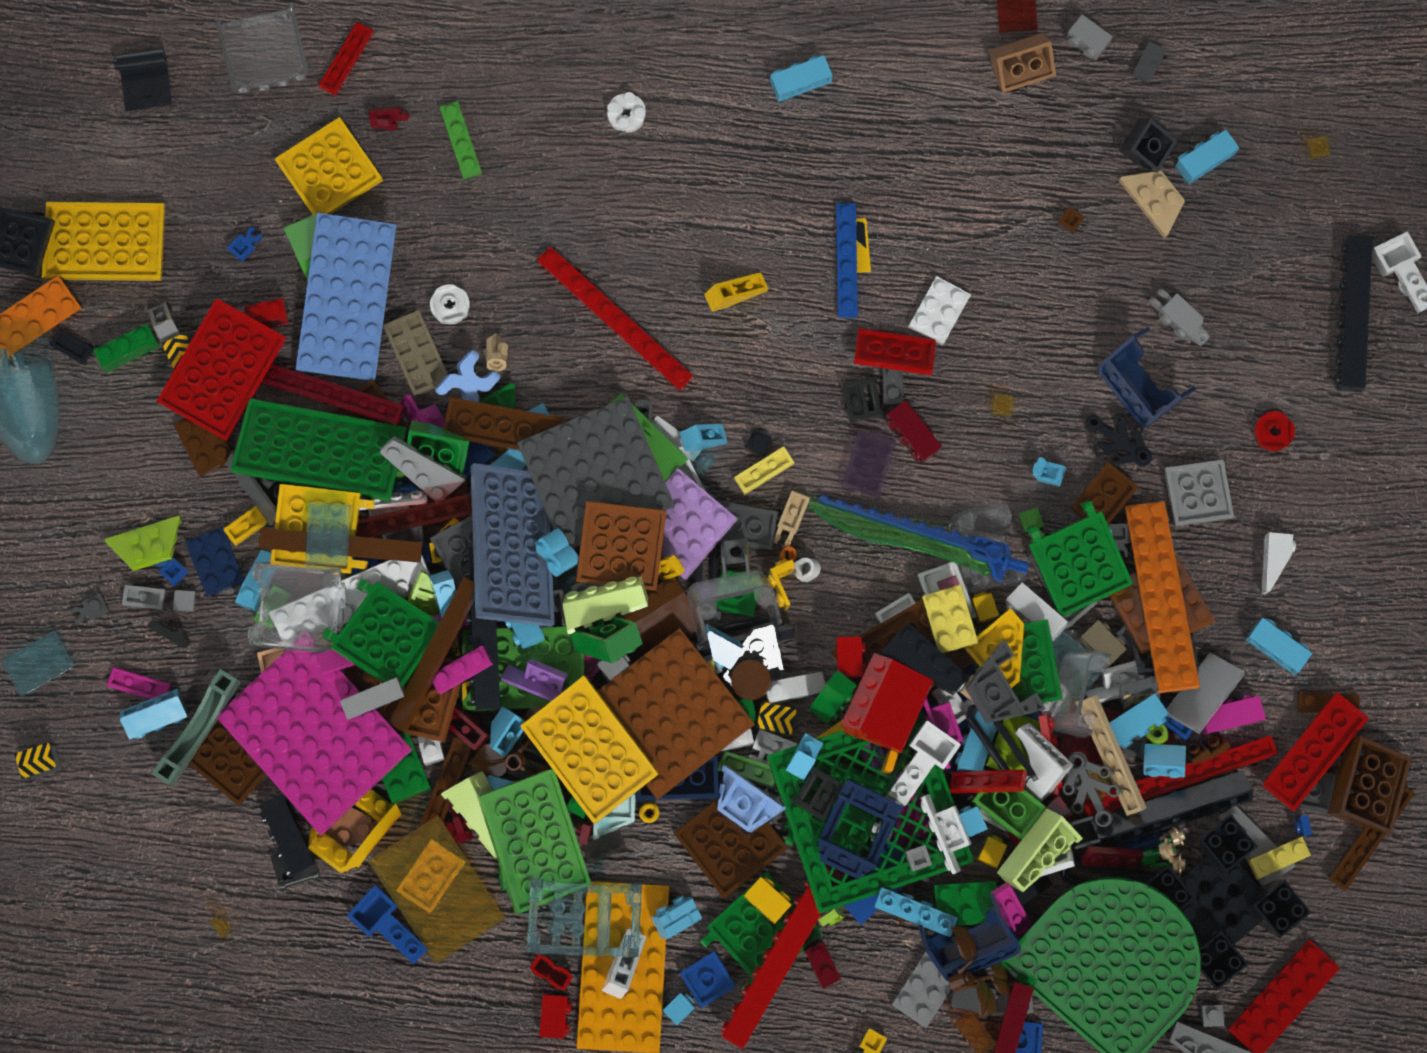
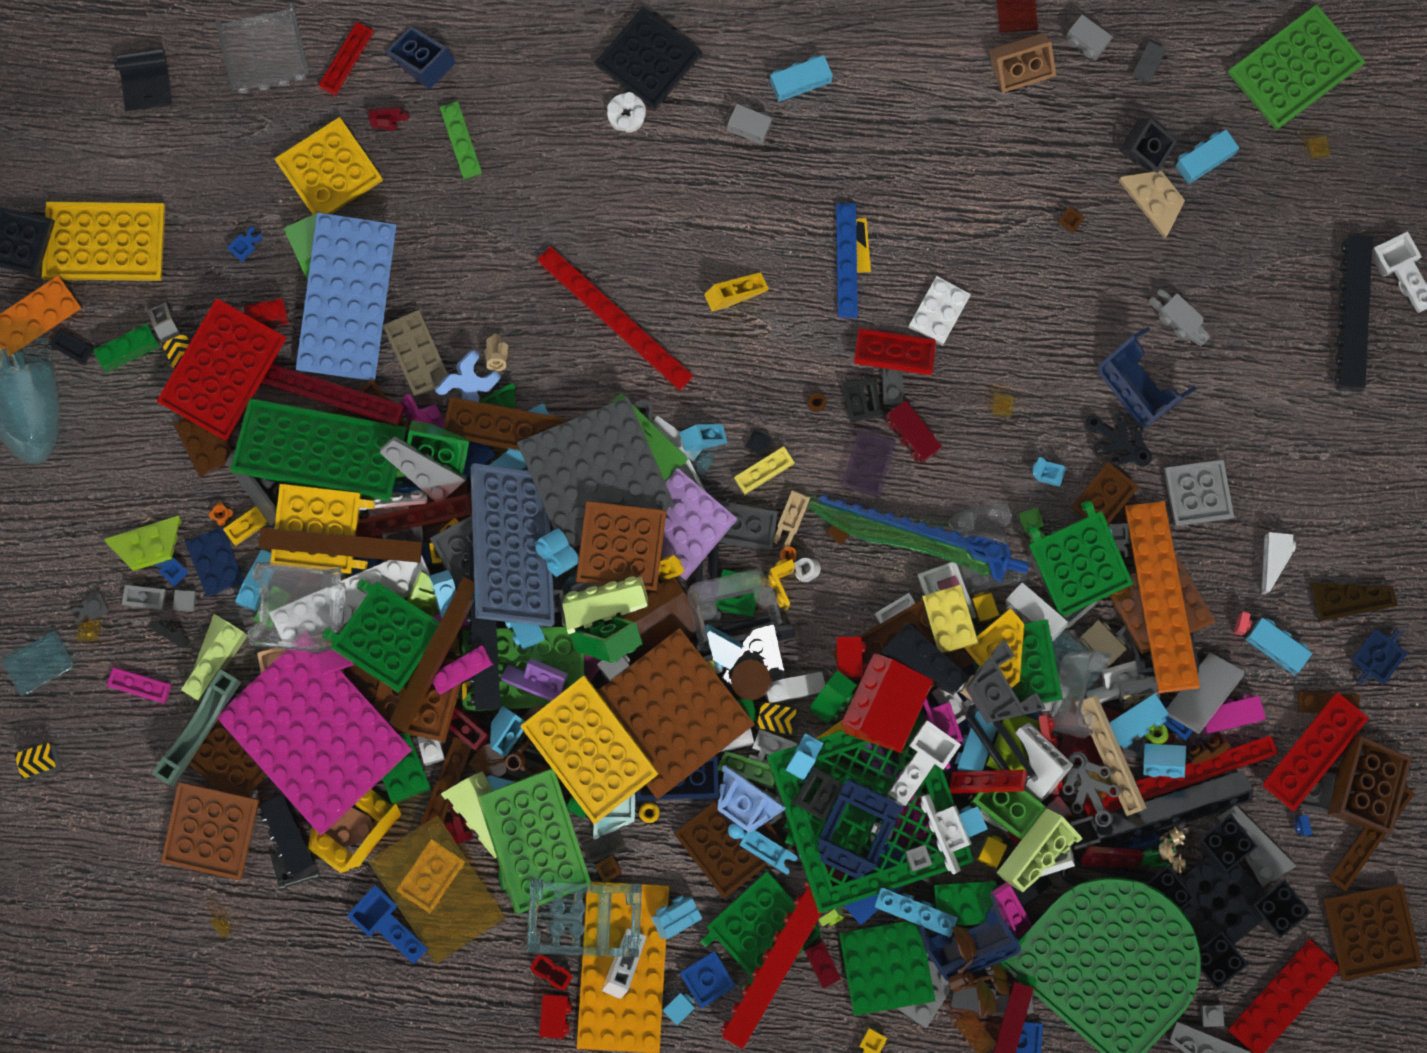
medium azure brick [120,689,187,740] -> none
clear light blue plate [305,503,351,566] -> none
light grey tile [340,677,405,720] -> none
white plate [430,284,470,324] -> none
dark red plate [577,817,593,845] -> none
dark grey piece [721,538,750,579] -> none
yellow brick [744,877,792,924] -> none
light orange tile [881,750,898,774] -> none
light yellow plate [1248,837,1311,880] -> none
red plate [1254,411,1295,451] -> none
none -> clear yellow plate [76,622,101,642]
none -> dark orange plate [161,781,260,881]
none -> yellowish green wedge [181,614,248,702]
none -> orange plate [209,502,233,526]
none -> dark blue slope [385,26,456,89]
none -> black plate [594,6,703,111]
none -> reddish brown plate [594,855,622,883]
none -> light grey brick [727,104,772,145]
none -> medium azure plate [728,823,798,875]
none -> reddish brown plate [807,392,827,412]
none -> reddish brown tile [826,517,854,546]
none -> green plate [839,921,936,1016]
none -> bright green plate [1227,4,1366,131]
none -> coral plate [1234,612,1252,636]
none -> dark brown wing [1309,582,1398,622]
none -> reddish brown plate [1322,884,1422,981]
none -> dark blue plate [1350,628,1408,686]

